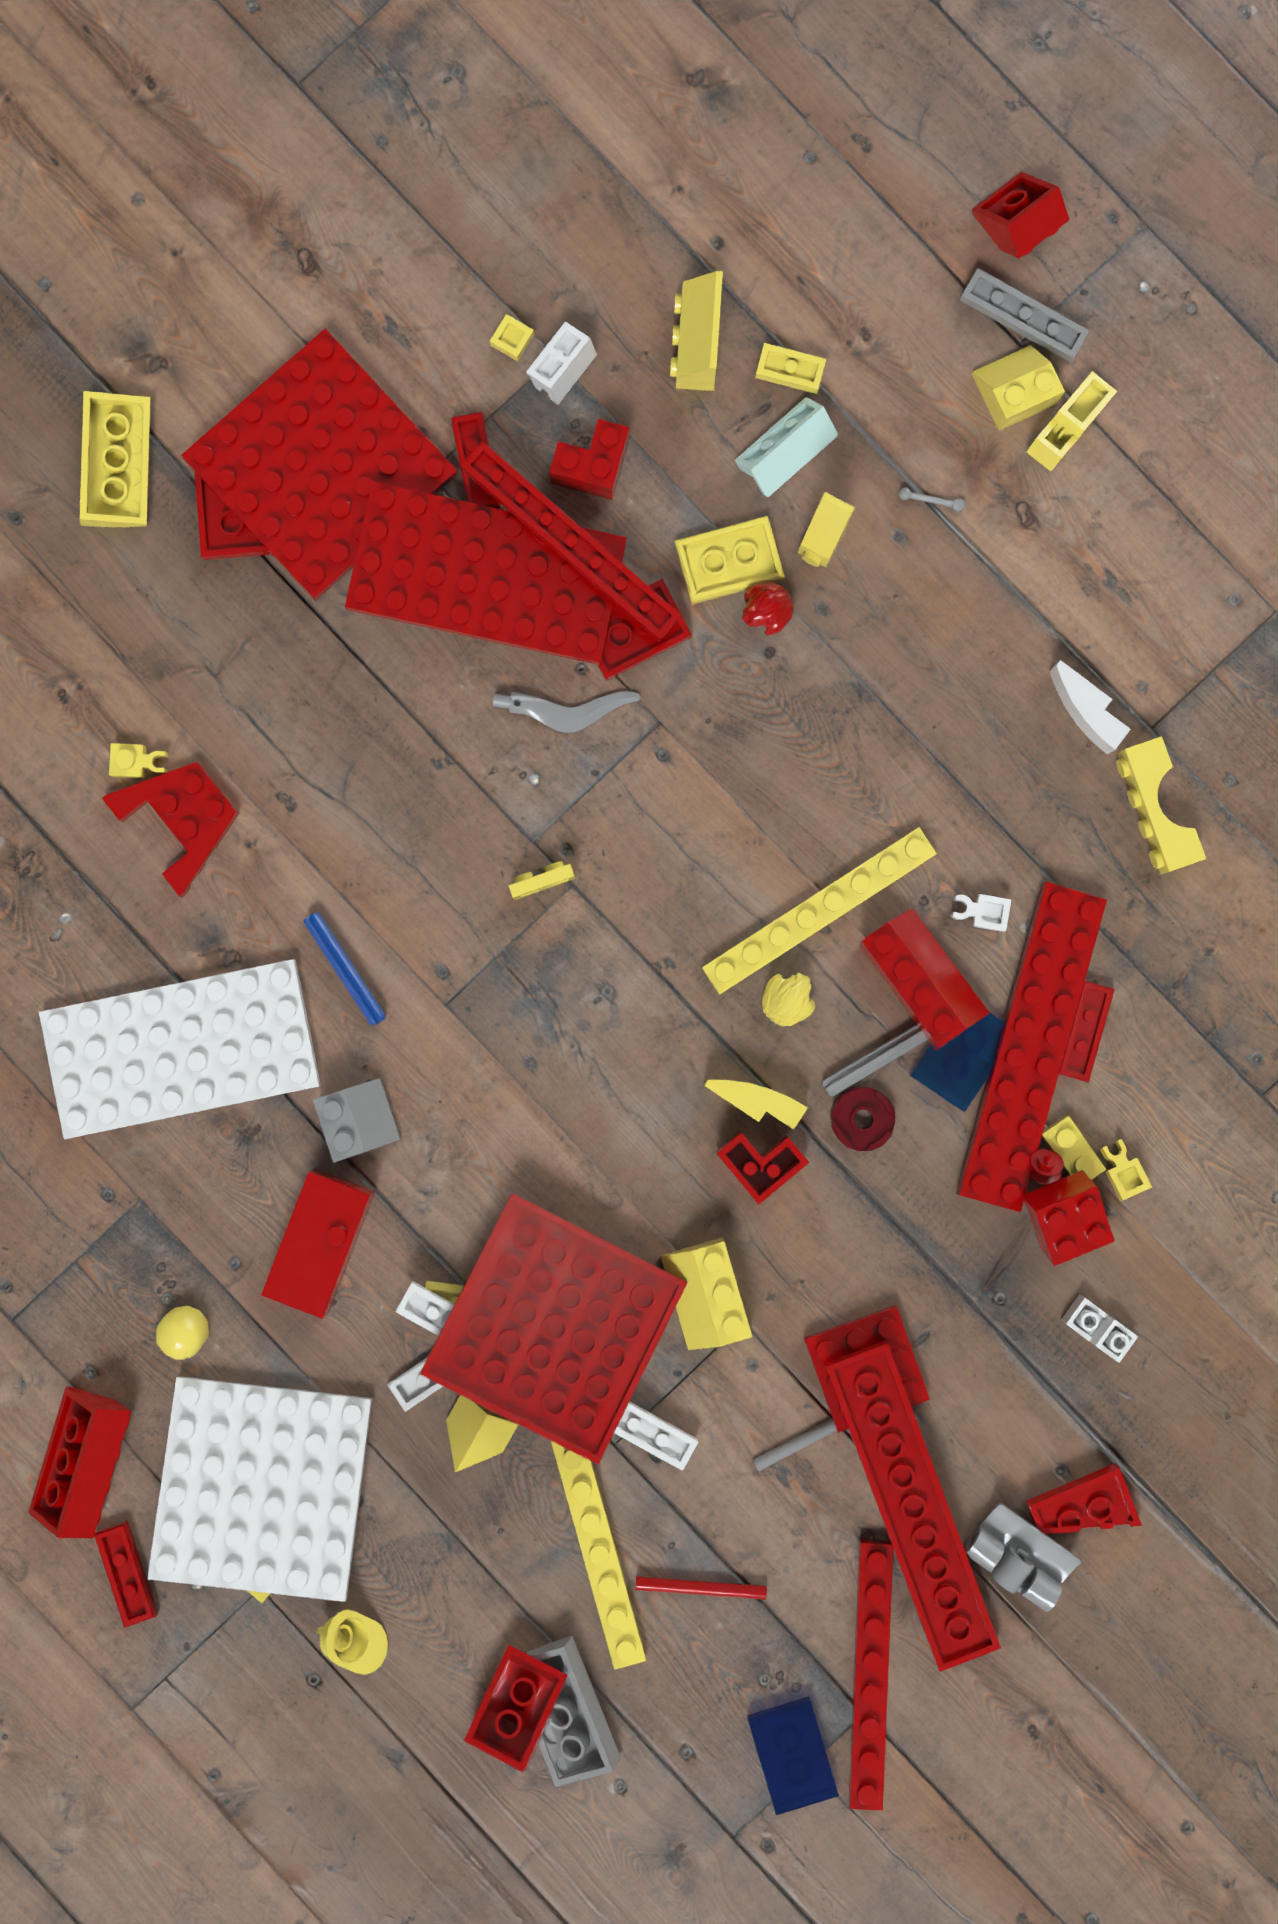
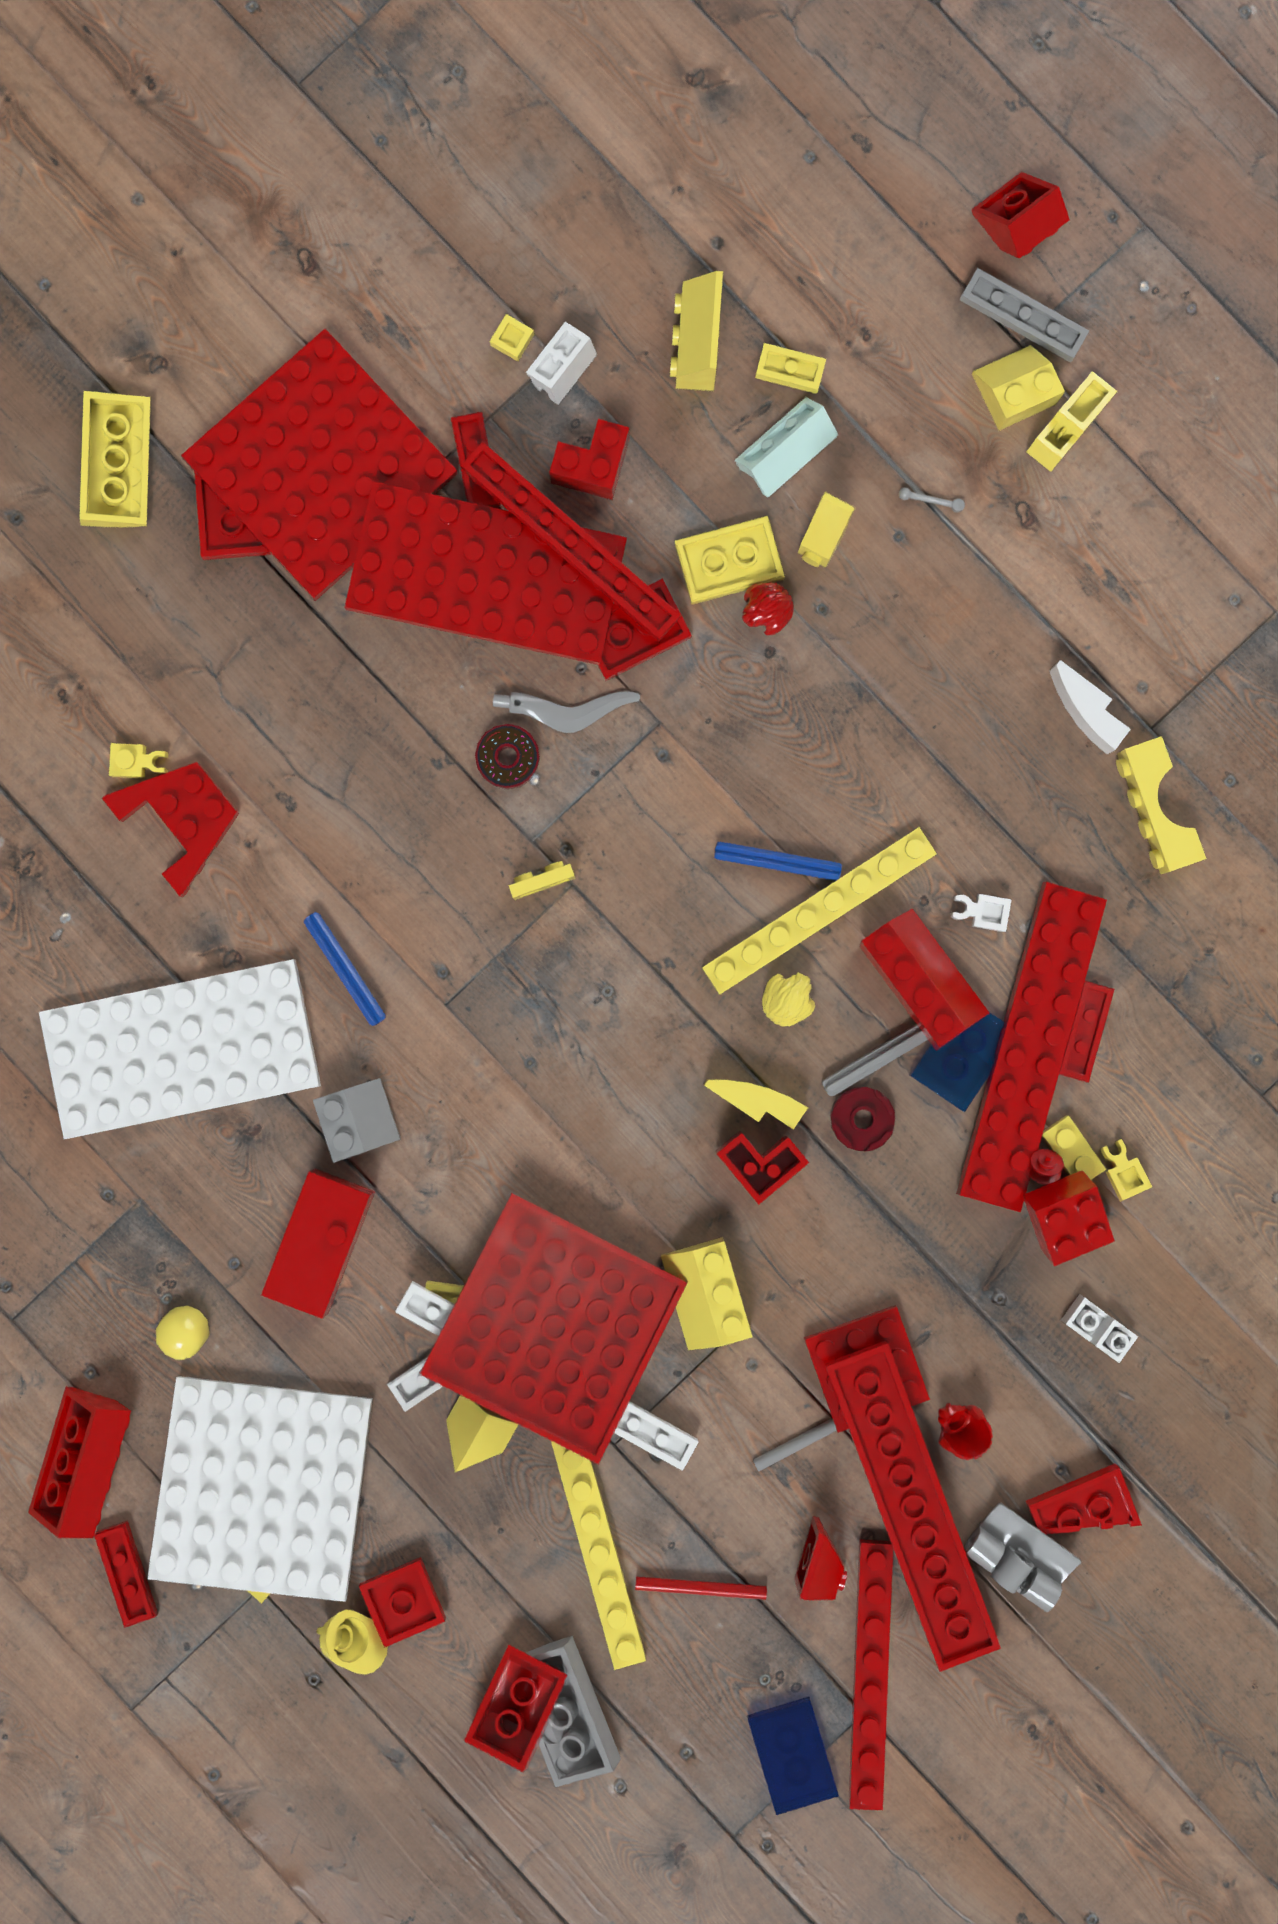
none -> red plate [359,1557,446,1648]
none -> tile [475,724,540,790]
none -> blue axle [714,842,842,881]
none -> red slope [794,1516,847,1600]
none -> red hair [938,1403,993,1460]

